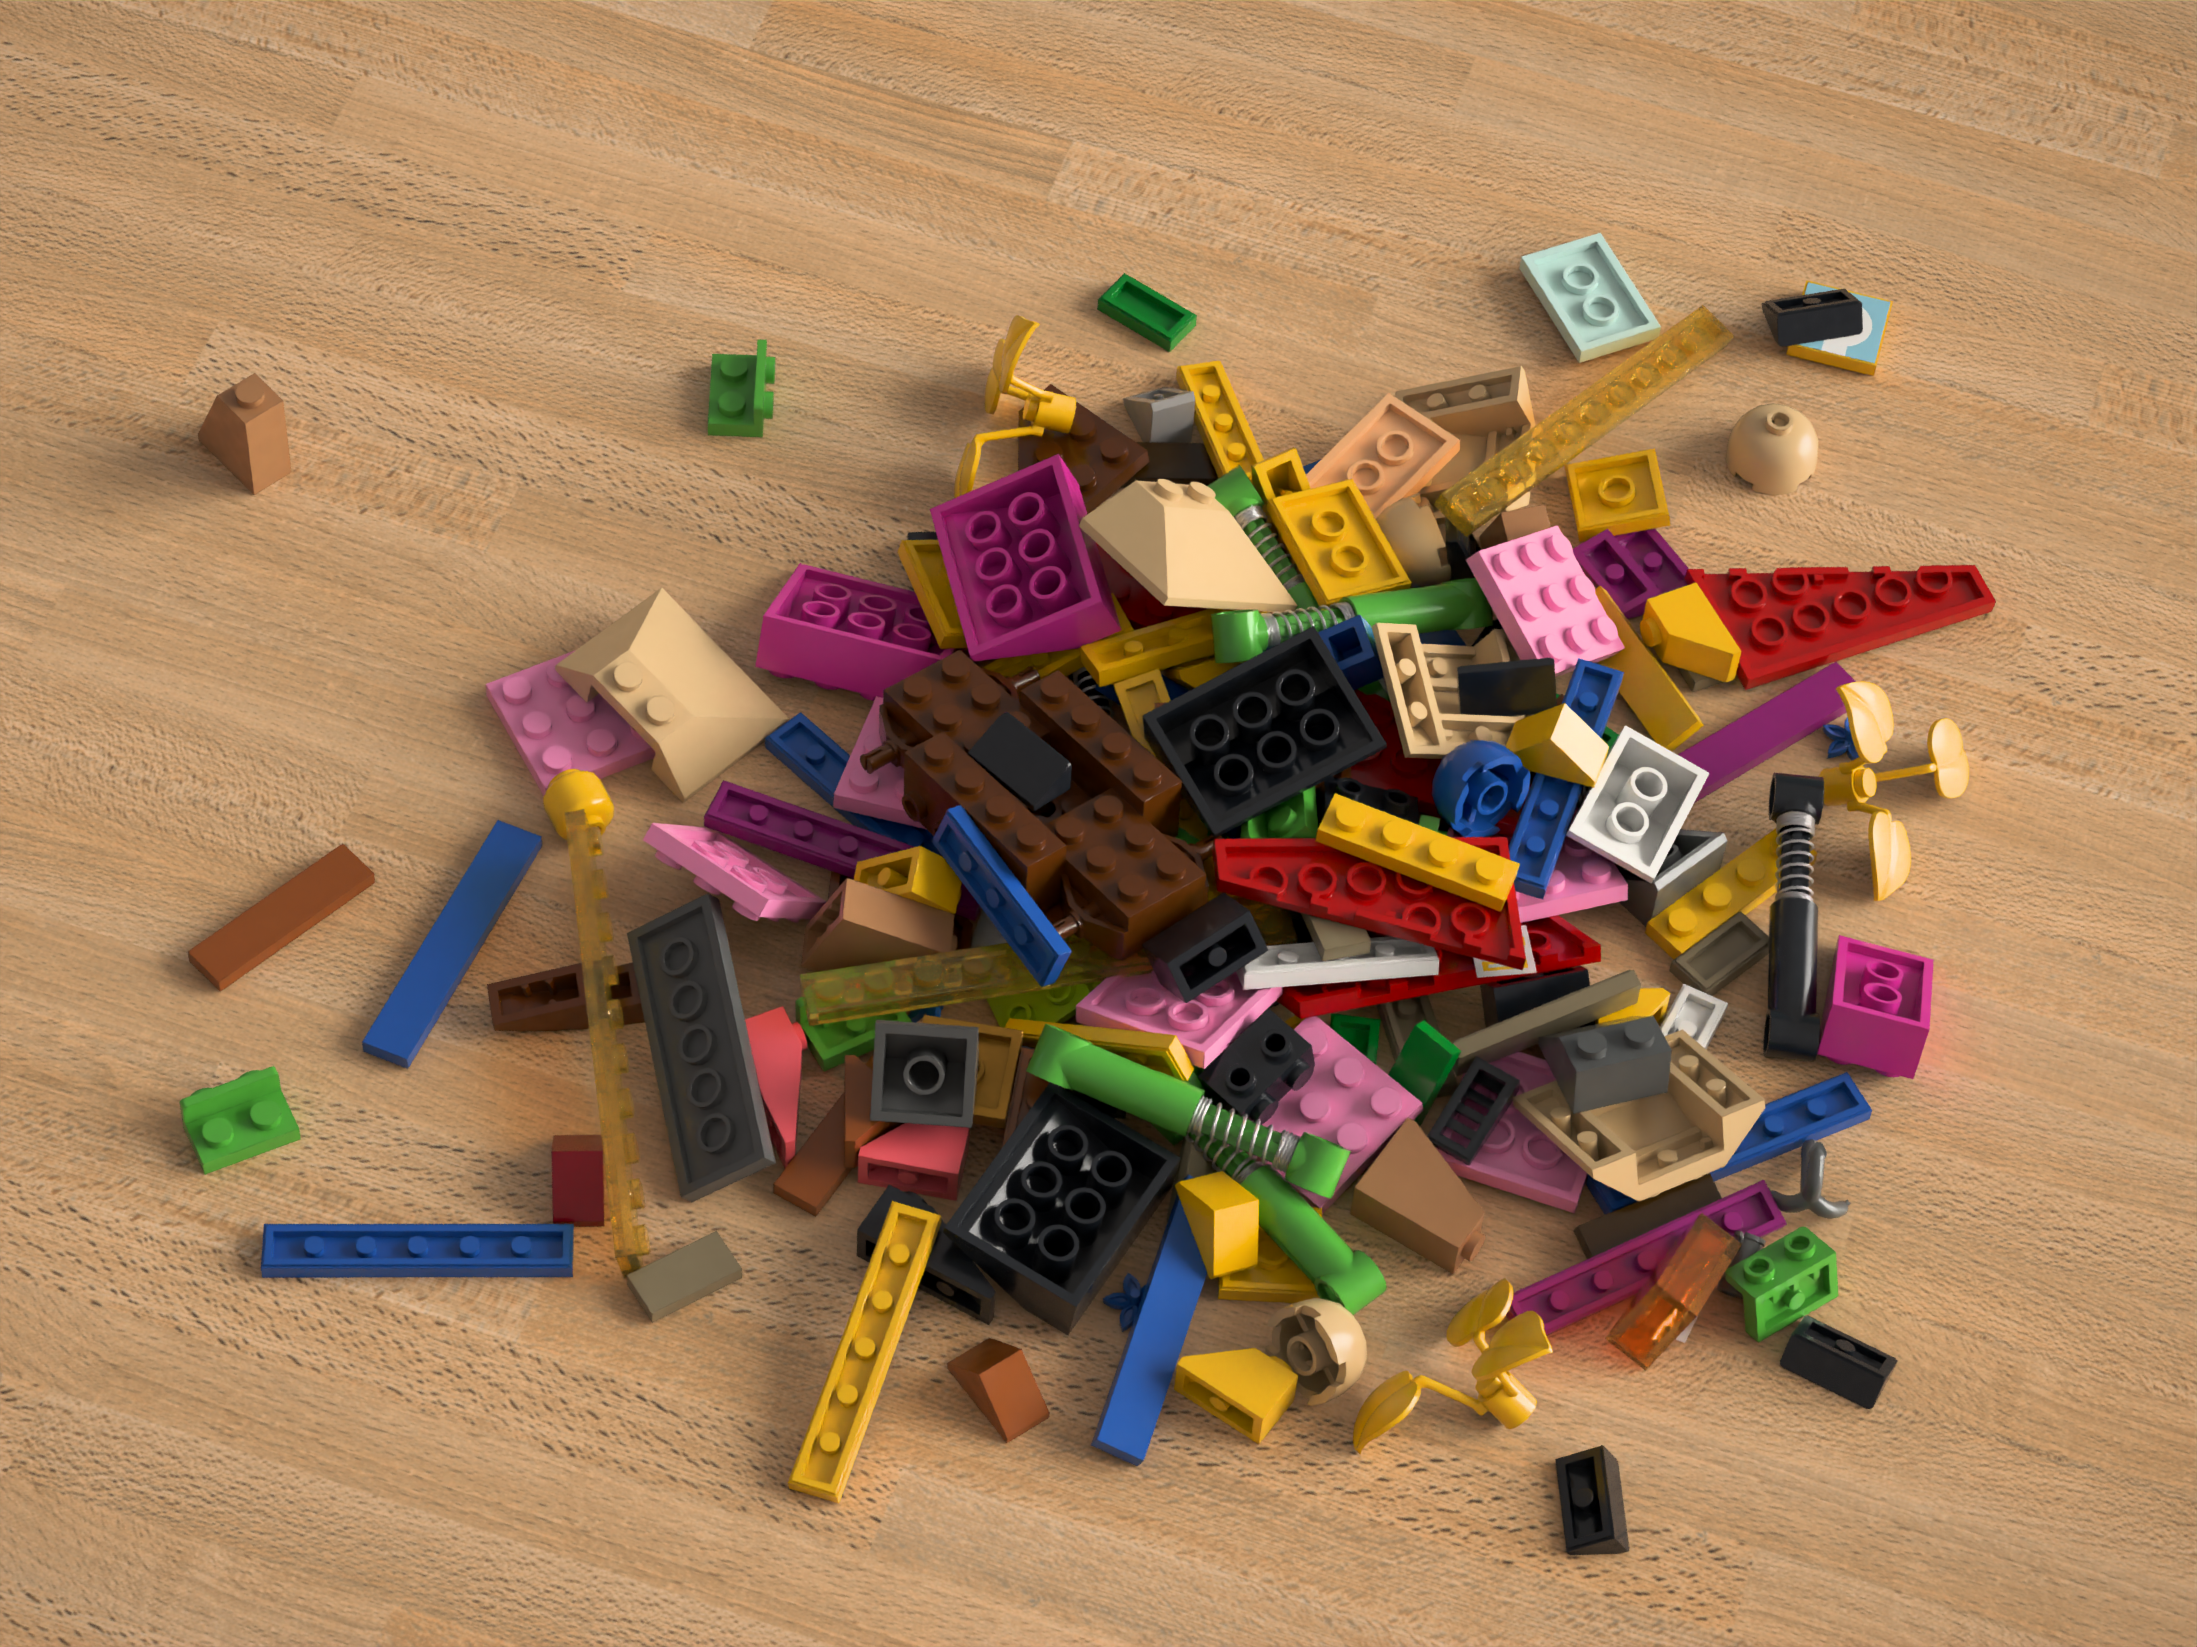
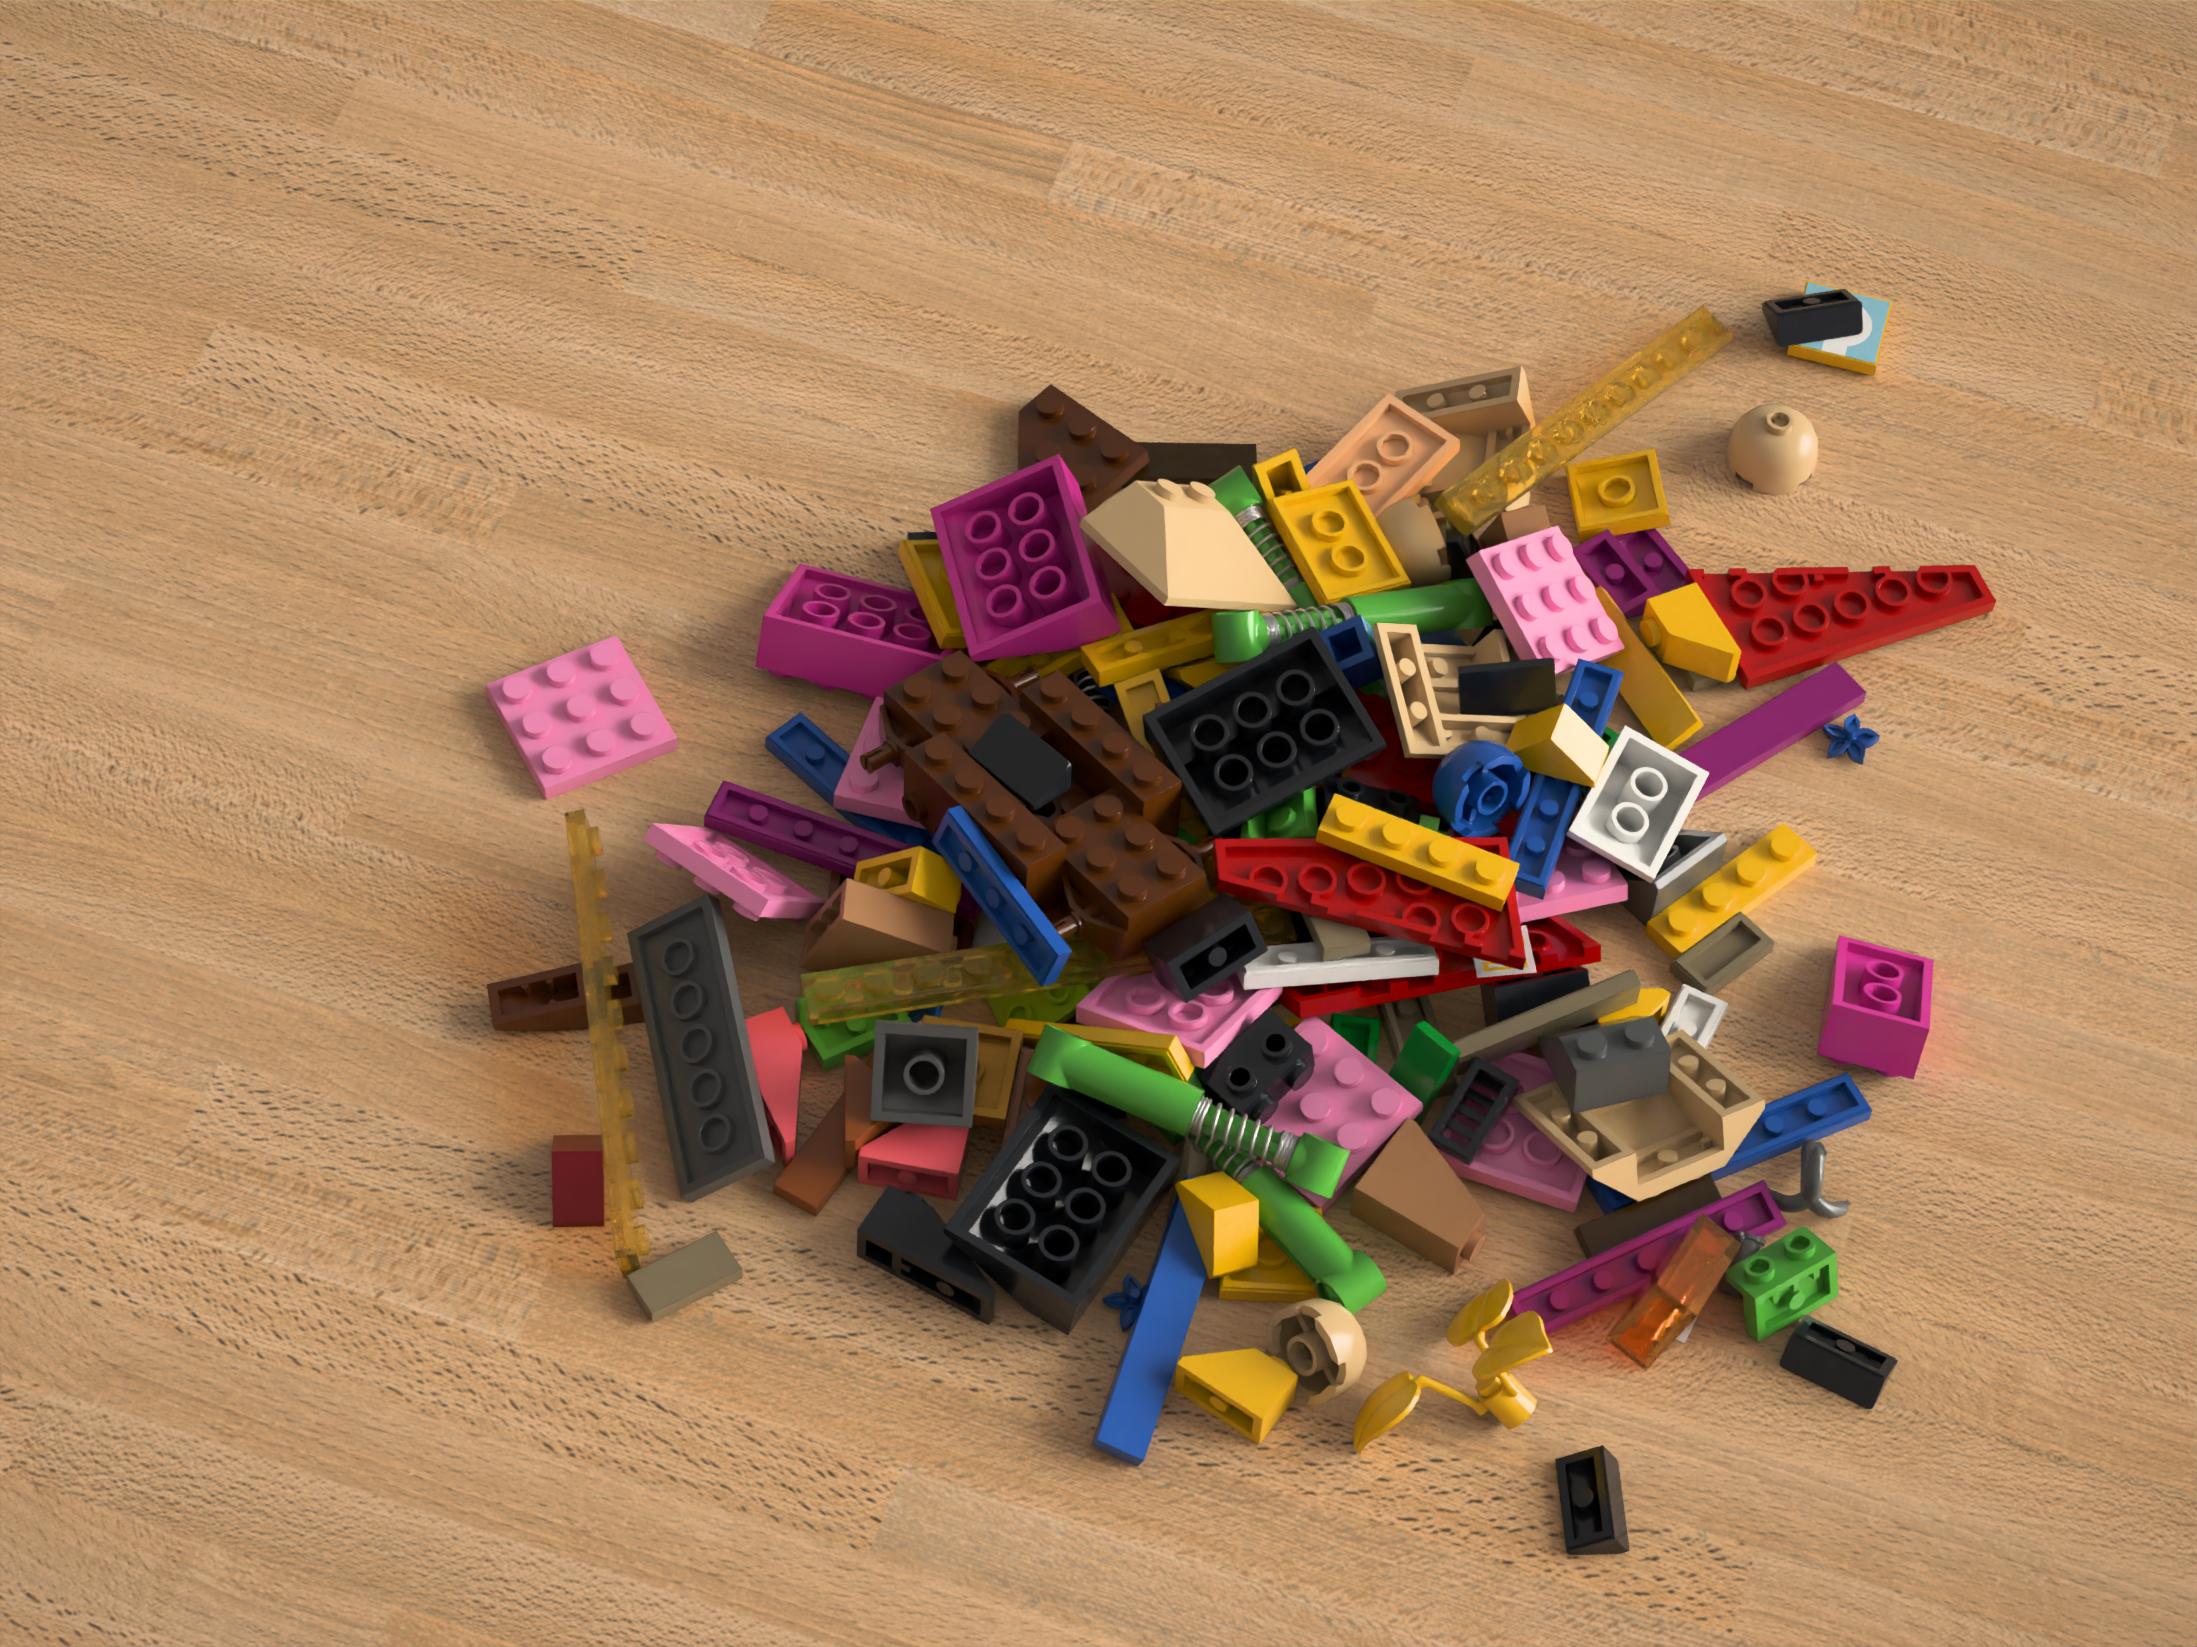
bright green bracket [179,1066,301,1174] -> none
dark orange tile [188,843,375,992] -> none
medium nougat slope [198,373,292,495] -> none
blue tile [261,1224,574,1278] -> none
blue tile [362,820,542,1069] -> none
yellow head [543,769,614,842] -> none
tan slope [555,588,790,803] -> none
bright green bracket [708,339,776,437] -> none
yellow tile [788,1201,942,1504] -> none
dark orange slope [947,1338,1050,1443] -> none
yellow plant [954,315,1076,498] -> none
green tile [1097,273,1197,352] -> none
light grey slope [1123,387,1195,443] -> none
yellow tile [1176,361,1264,483] -> none
light aqua plate [1519,233,1661,363] -> none
black piece [1763,773,1824,1062] -> none
yellow plant [1819,681,1969,901] -> none

